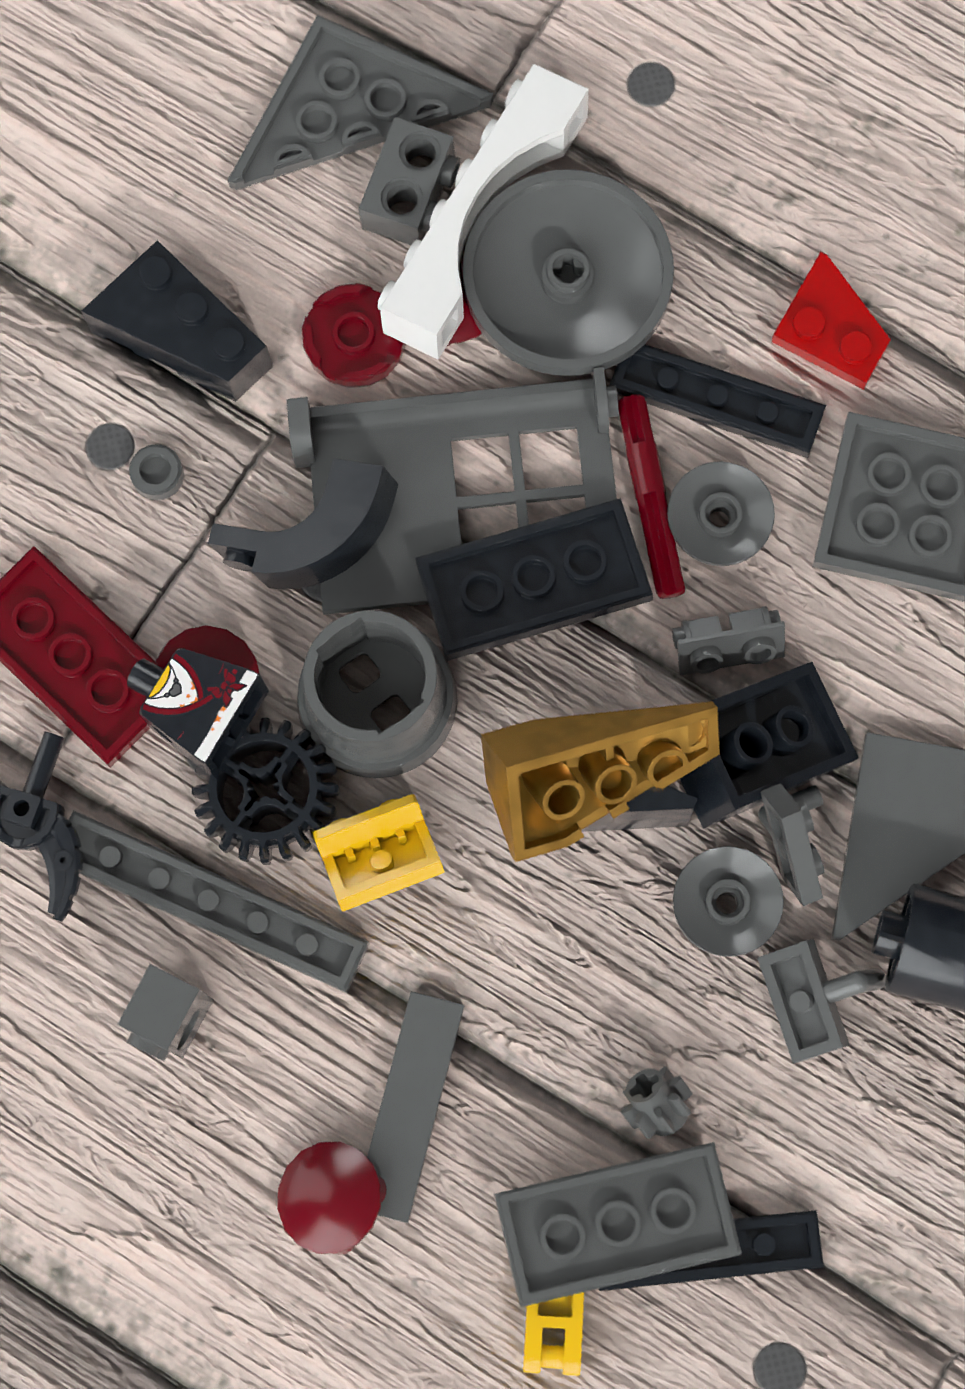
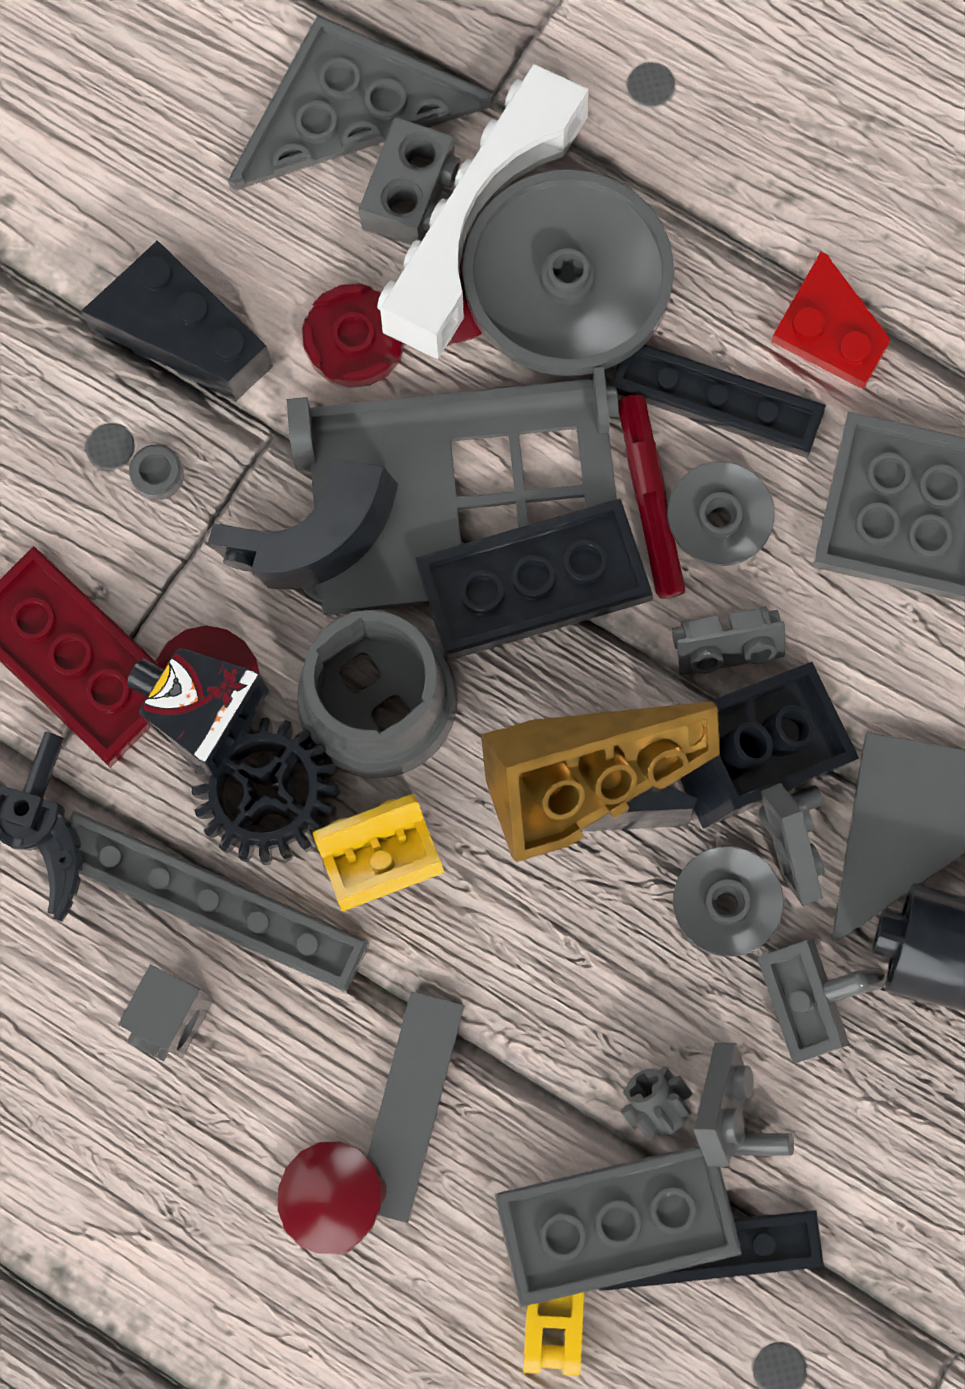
none -> dark grey plate [693,1042,794,1167]

